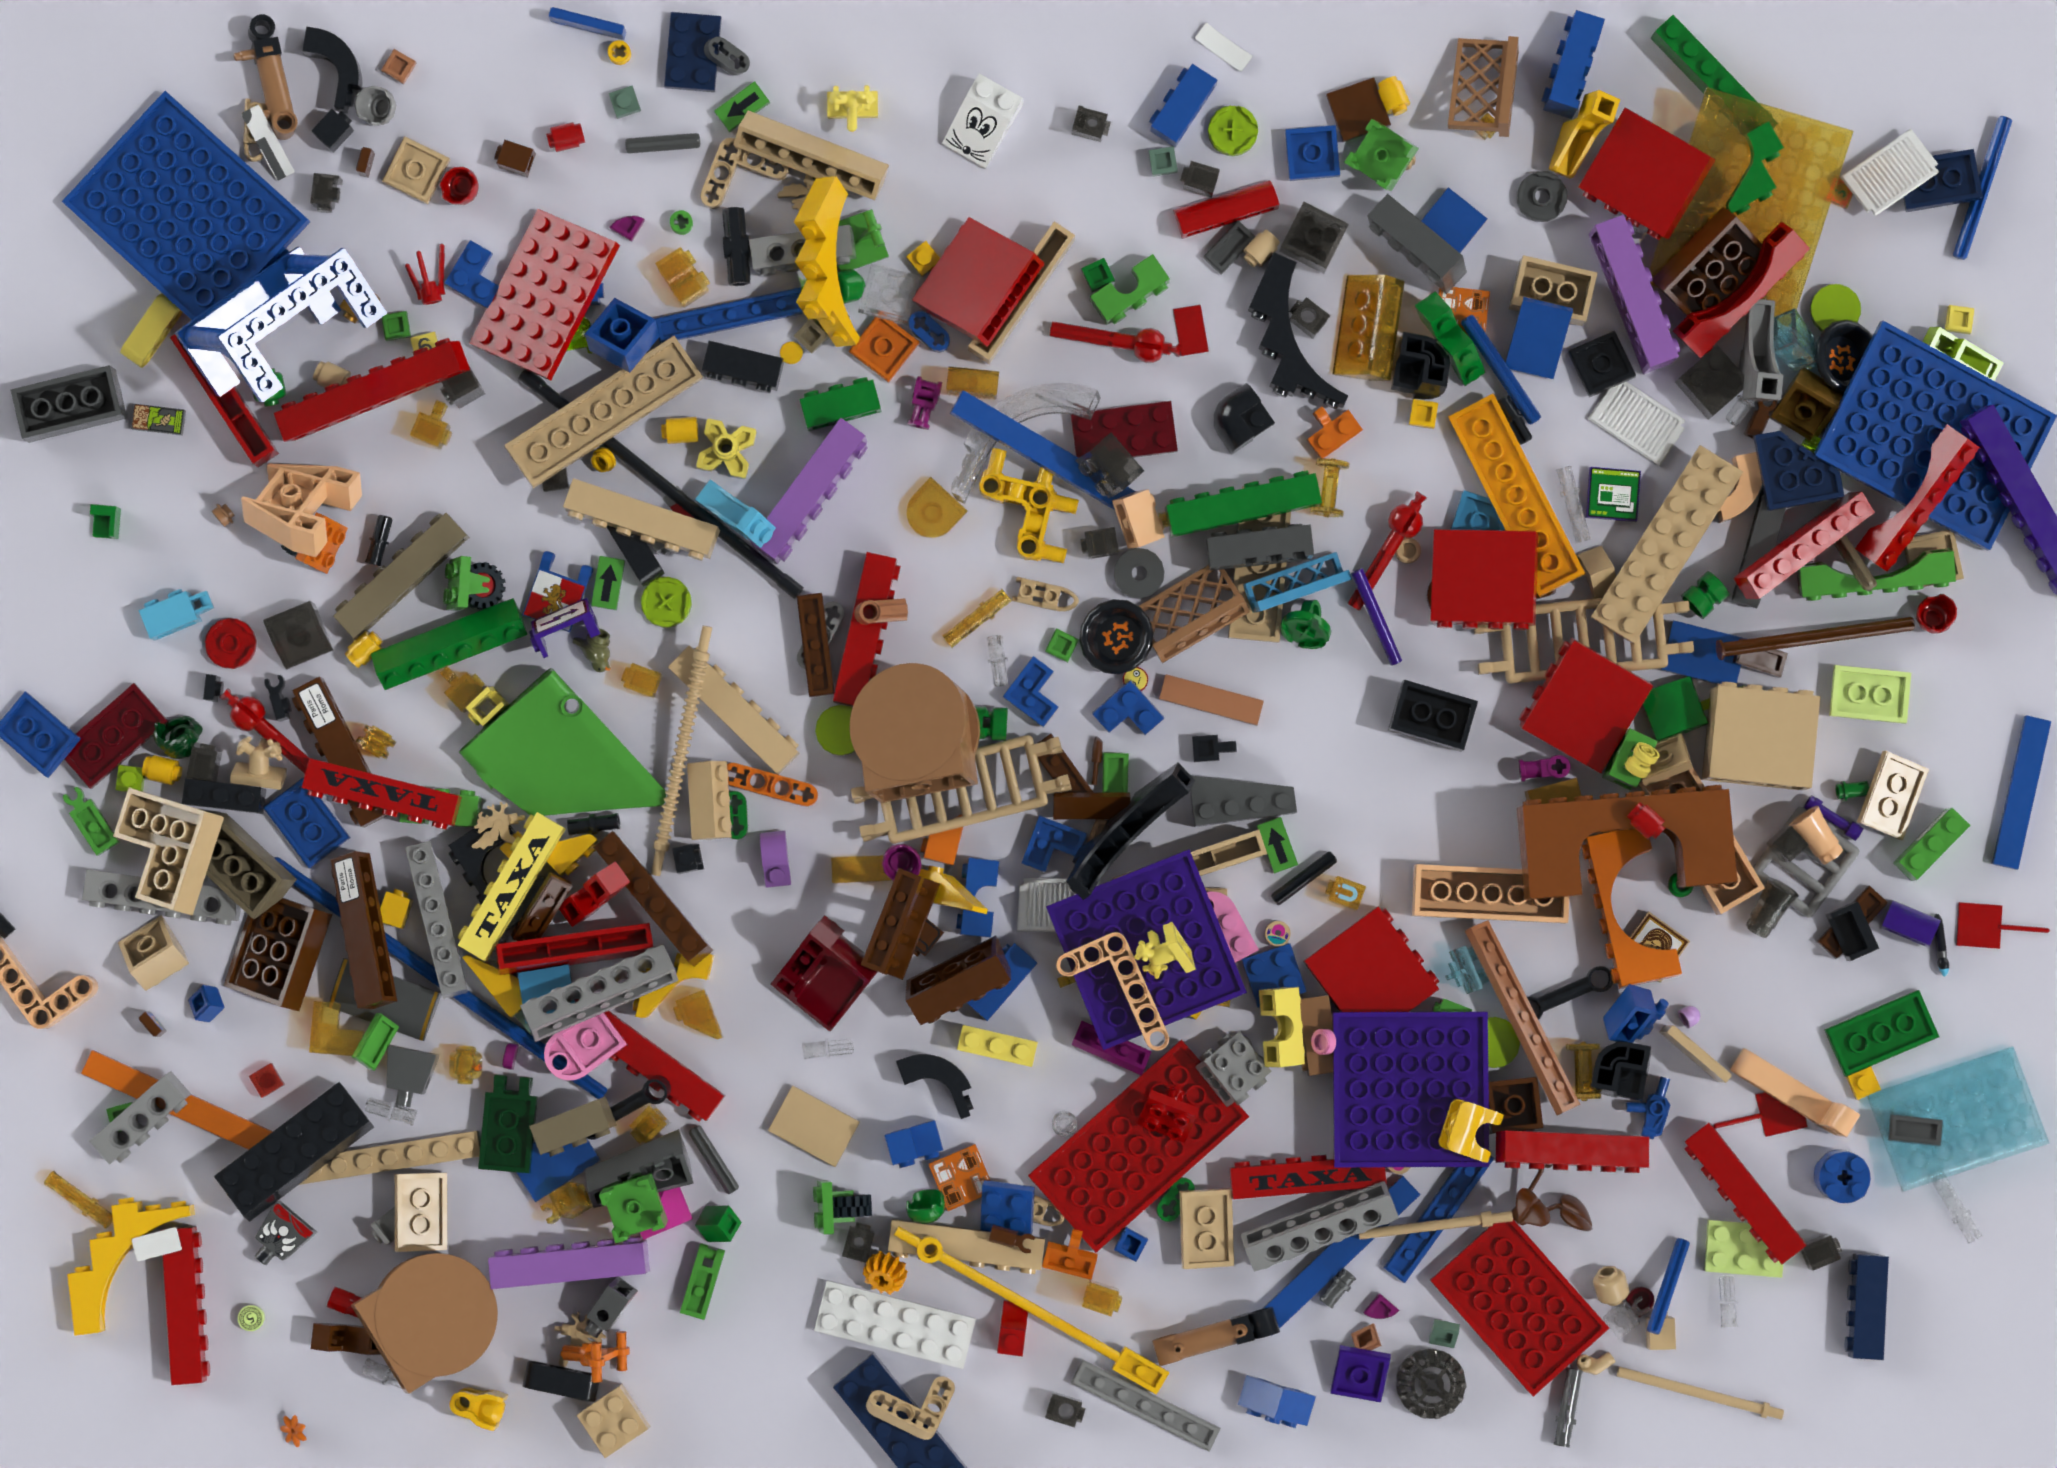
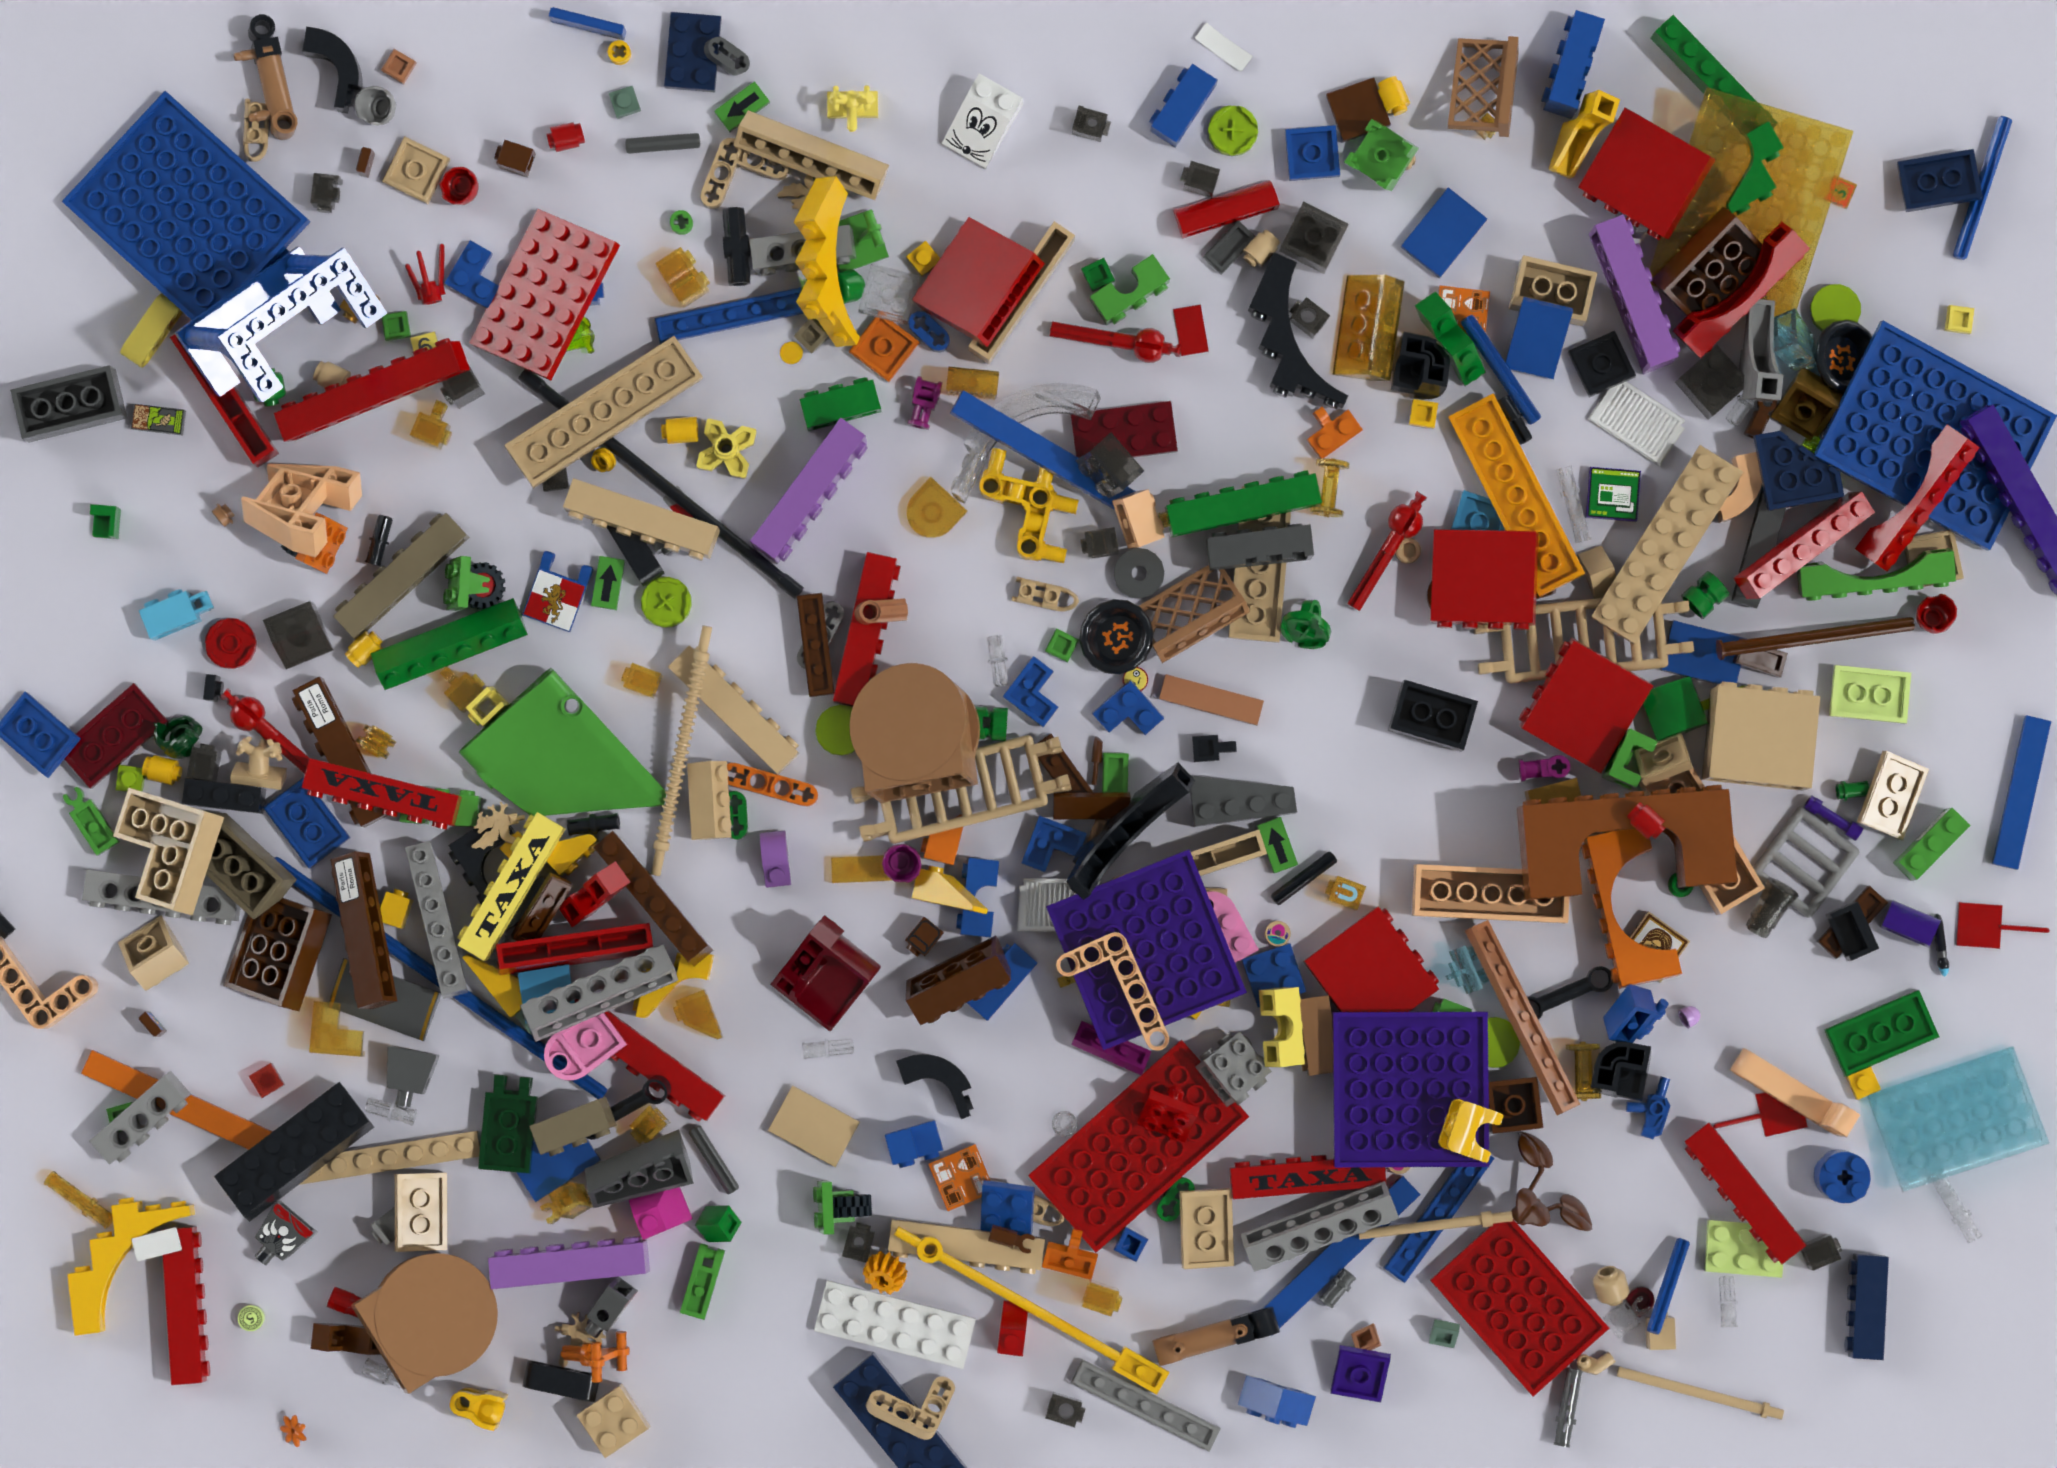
blue slope [188,985,225,1022] -> none
white sticker [241,105,294,181] -> none
black plate [264,675,292,722] -> none
black brick [312,109,354,153] -> none
bright green tile [352,1013,399,1071] -> none
clear yellow head [449,1046,483,1084] -> none
magenta tile [502,1043,519,1070] -> none
dark purple panel [529,598,600,658] -> none
olive animal [573,628,611,672] -> none
blue brick [585,298,660,373] -> none
bright green panel [599,1173,668,1243] -> none
magenta tile [610,216,645,242] -> none
black brick [672,844,704,874] -> none
medium azure arch [695,479,776,548] -> none
black brick [702,341,784,393] -> none
reddish brown fence [861,868,940,980] -> none
green hair [906,1189,945,1224] -> none
clear yellow pin [942,589,1012,648] -> none
light yellow arch [957,1025,1038,1067] -> none
light yellow piece [1134,922,1196,979] -> none
sand green plate [1149,146,1178,177] -> none
black brick [1214,383,1275,455] -> none
dark azure fence [1243,552,1352,613] -> none
bright pink tile [1311,1029,1336,1055] -> none
dark purple piece [1351,568,1402,666] -> none
magenta tile [1363,1293,1400,1319] -> none
dark grey wedge [1367,194,1467,294] -> none
clear smoke gear [1395,1348,1467,1419] -> none
red brick [1496,1131,1649,1173] -> none
dark grey tile [1517,171,1567,222] -> none
light yellow wheel [1625,742,1659,778] -> none
tan tile [1660,1025,1731,1083] -> none
clear smoke brick [1766,826,1808,862] -> none
light nougat plant [1789,806,1843,865] -> none
dark tan axle [1834,535,1877,591] -> none
white window [1840,129,1939,216] -> none
dark grey tile [1888,1114,1943,1146] -> none
lime slope [1922,327,2003,381] -> none

